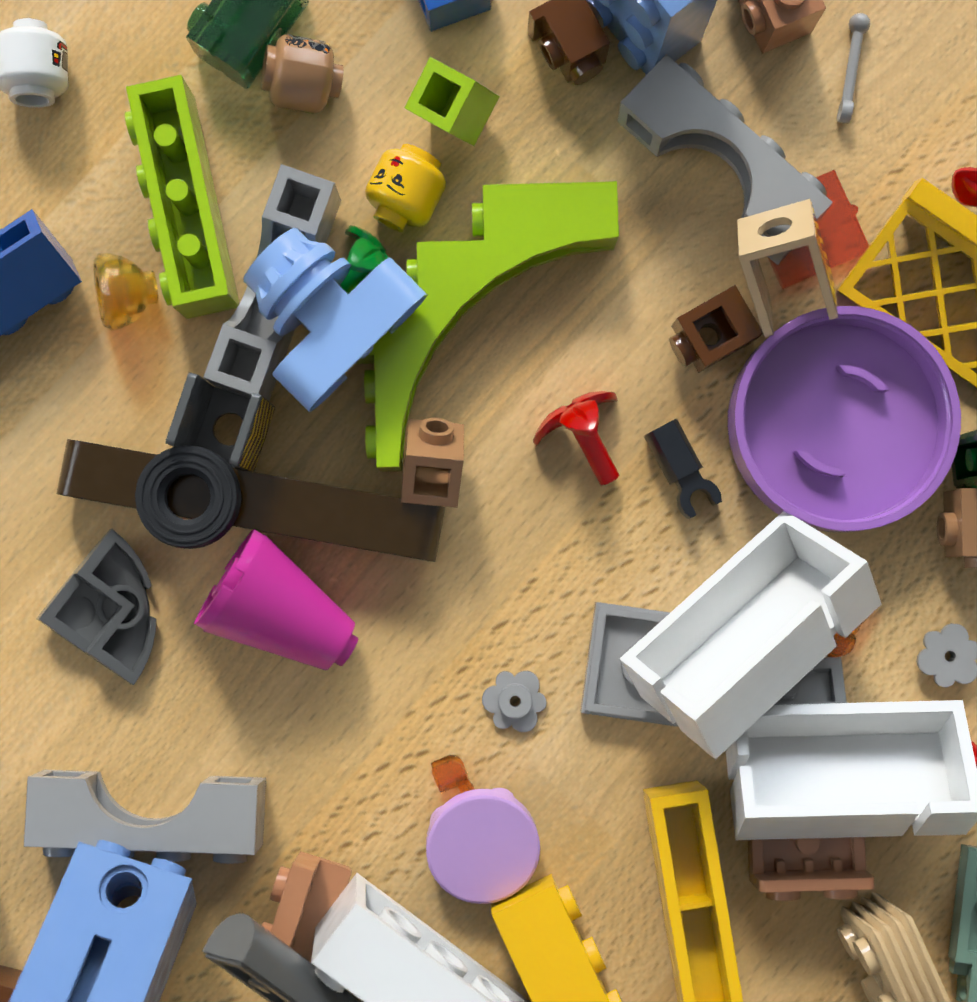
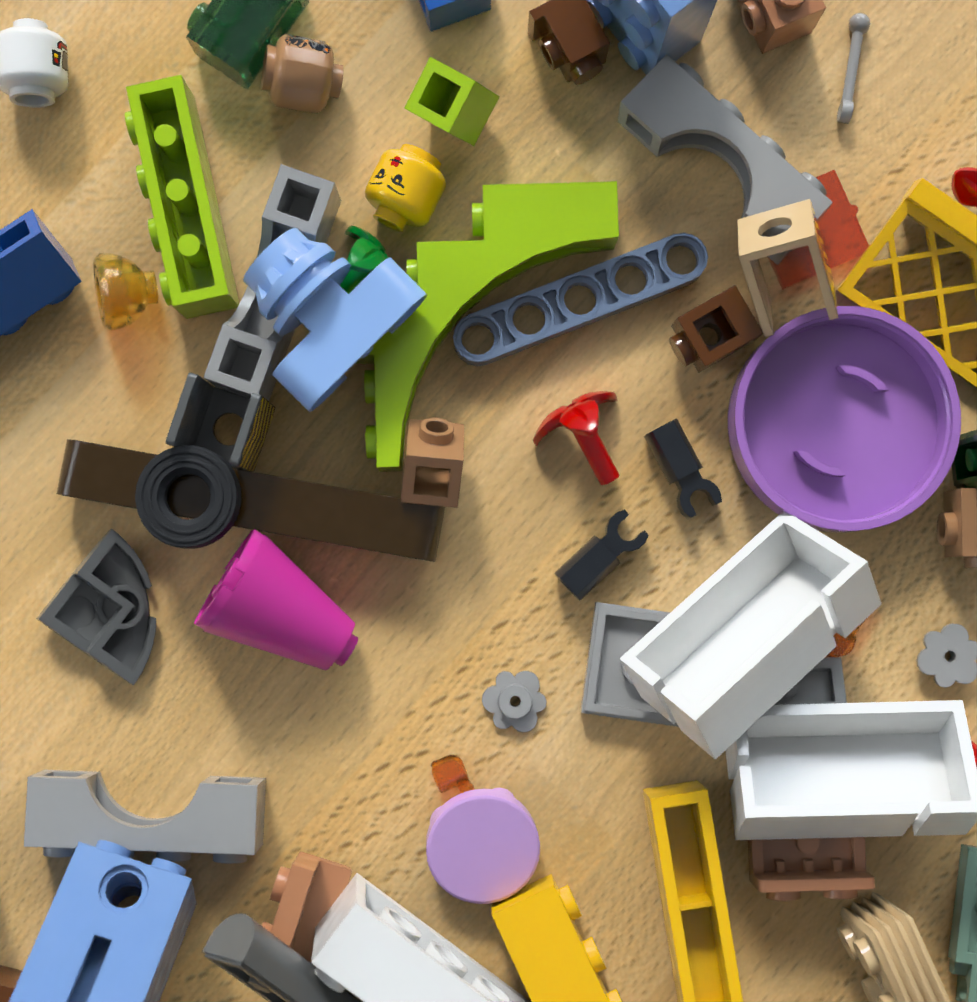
none -> sand blue beam [453,233,708,366]
none -> black bar [554,509,649,601]

